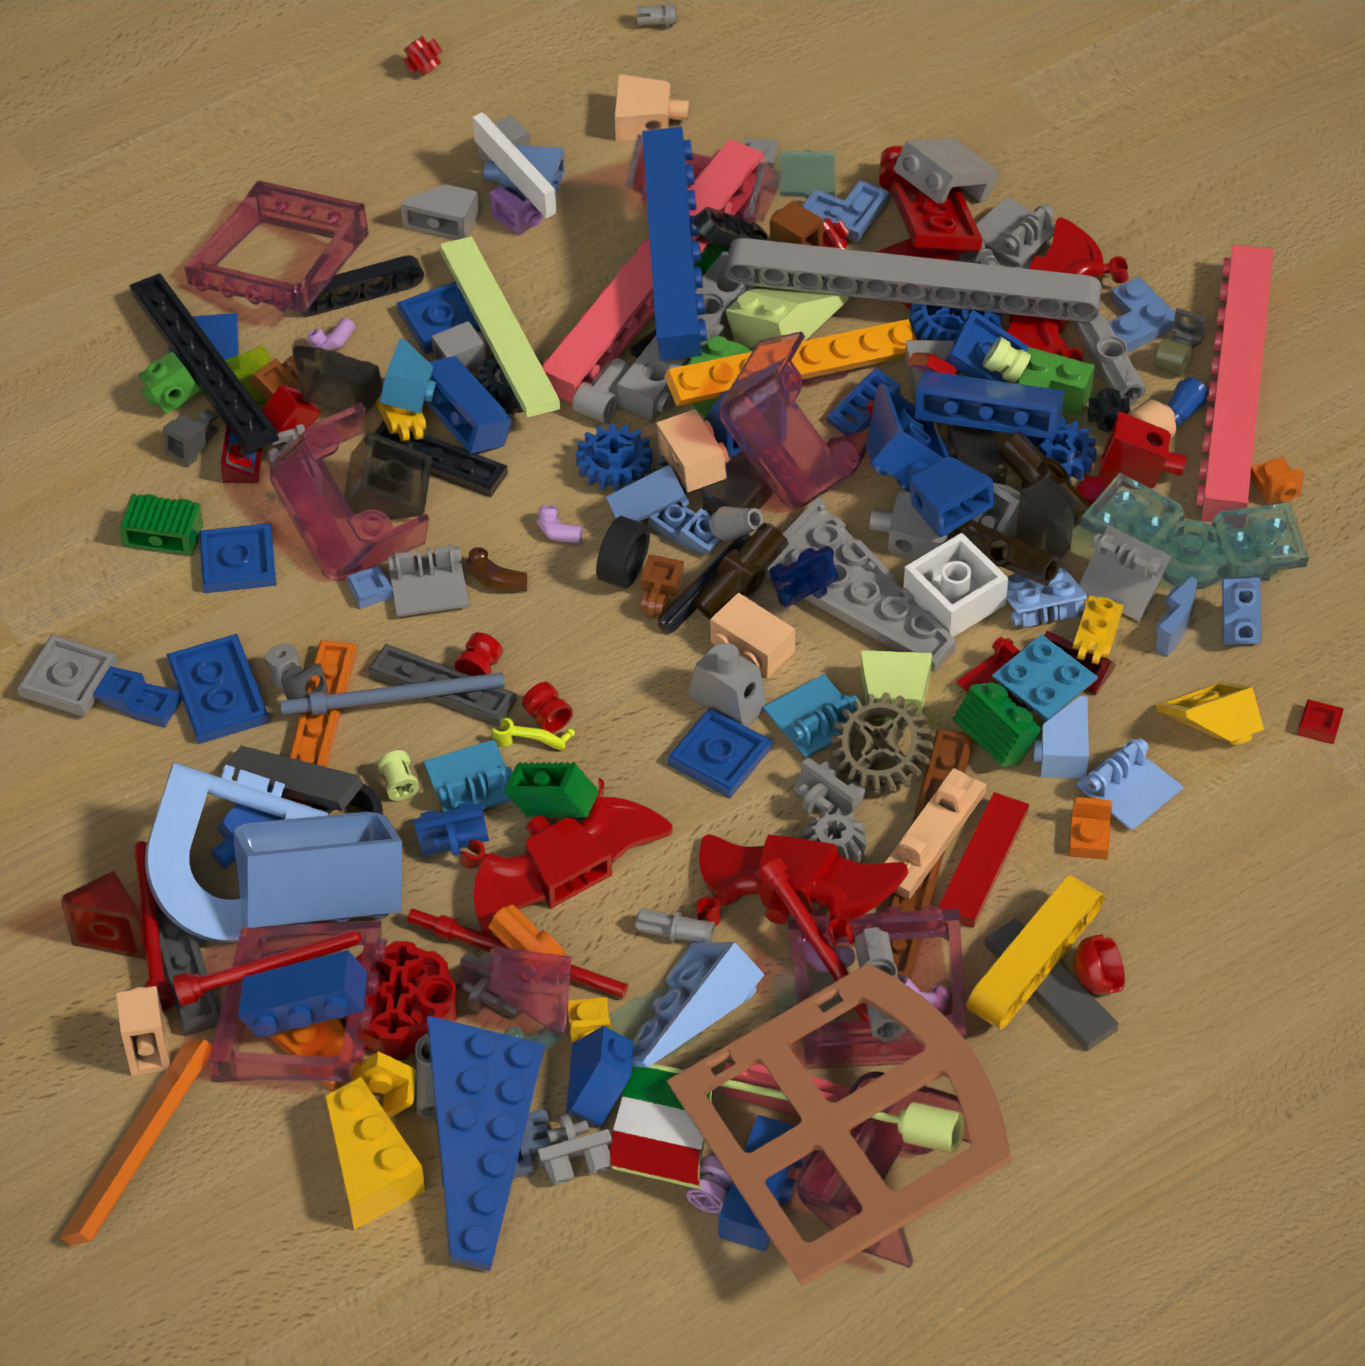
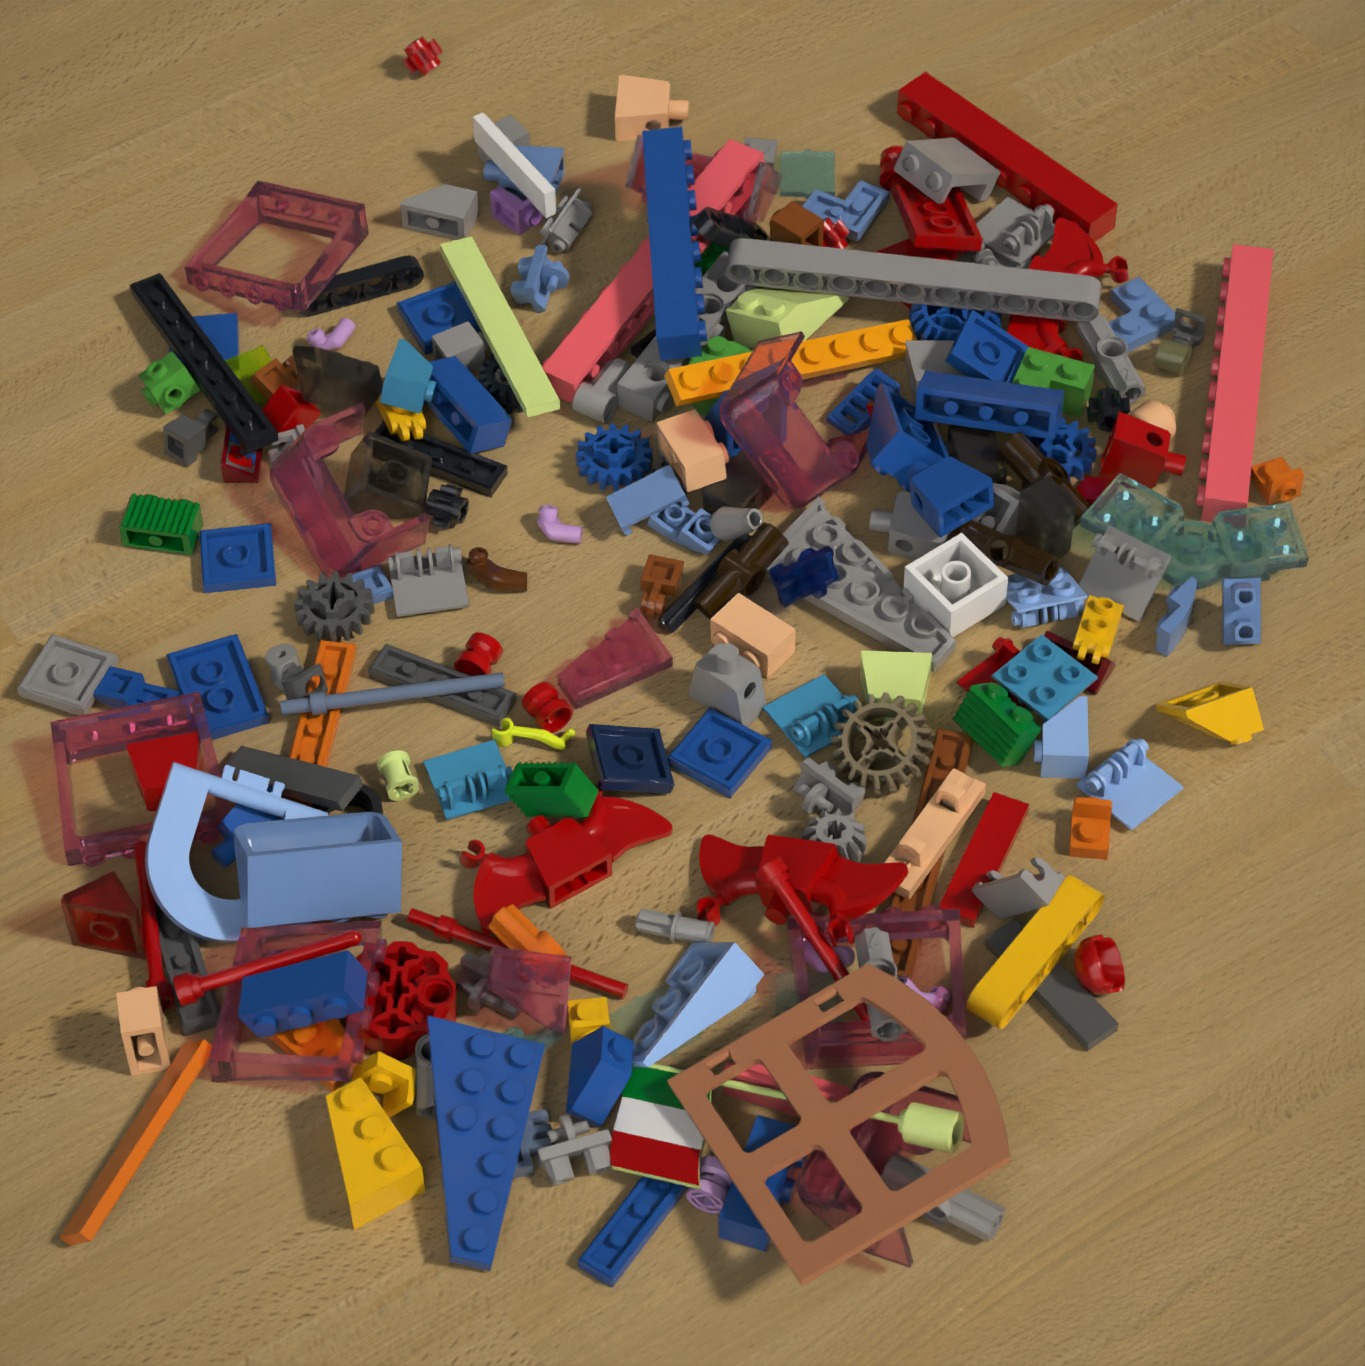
blue hips [413,801,489,857] -> none
black tyre [596,516,650,589] -> none
light grey pin [637,2,676,28] -> none
red tile [908,352,957,375] -> none
yellowish green wheel [982,336,1031,383] -> none
blue cone [1167,377,1208,429] -> none
red tile [1297,699,1344,745] -> none
none -> clear pink windscreen [50,692,230,867]
none -> red torso [126,731,203,812]
none -> dark grey gear [294,571,375,642]
none -> black gear [425,484,469,529]
none -> medium blue hips [511,244,570,313]
none -> light grey hinge [540,187,593,254]
none -> clear pink wing [557,607,673,710]
none -> blue tile [578,1157,703,1288]
none -> dark blue tile [585,724,675,794]
none -> light grey piece [881,1153,1006,1242]
none -> red brick [897,71,1118,242]
none -> light grey hinge [971,857,1065,919]

